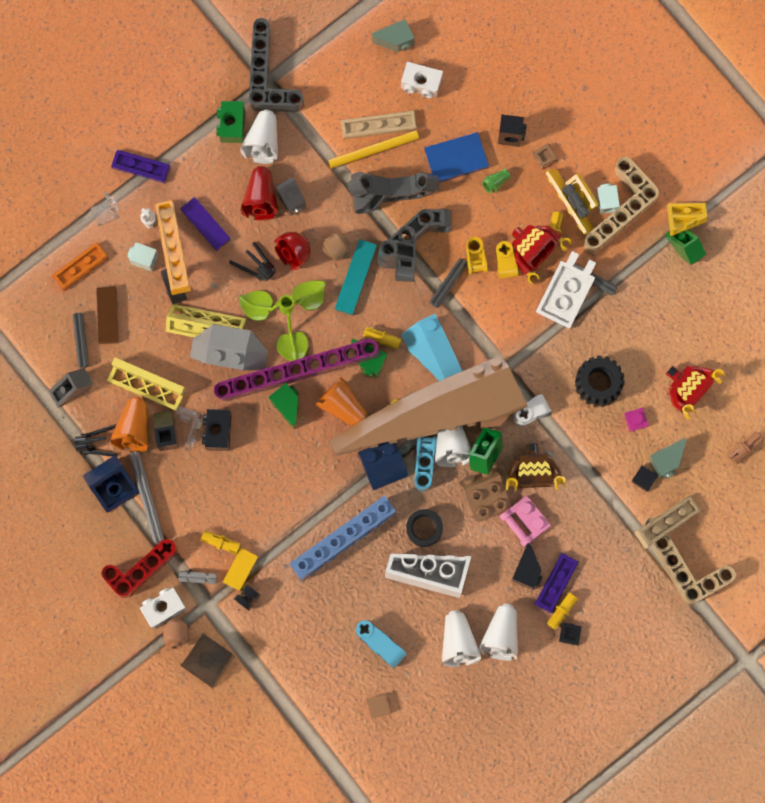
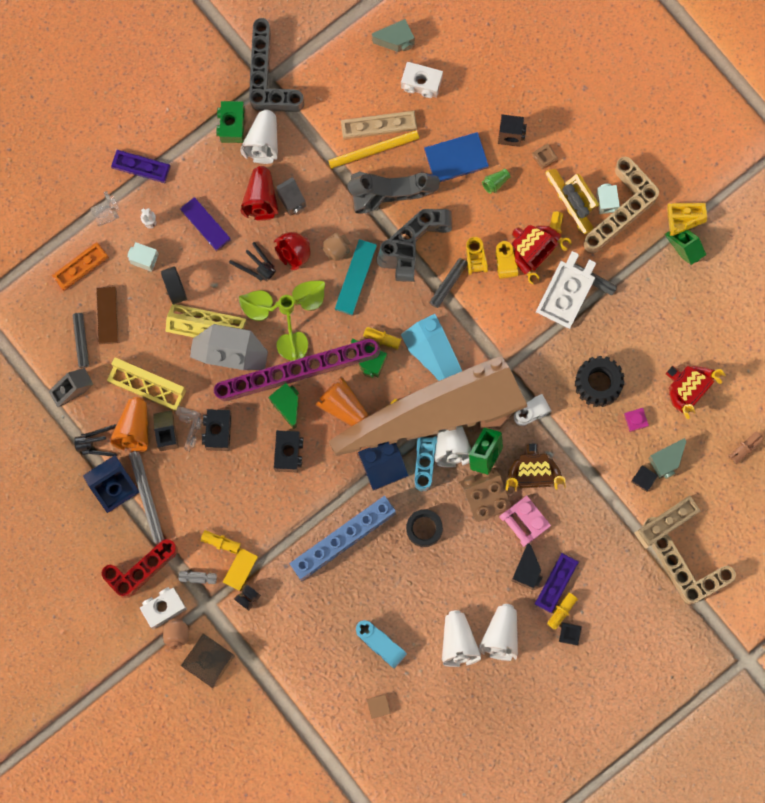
light orange tile [154,200,191,295] -> none
white wedge [385,554,471,598] -> none
none -> black brick [274,430,304,473]

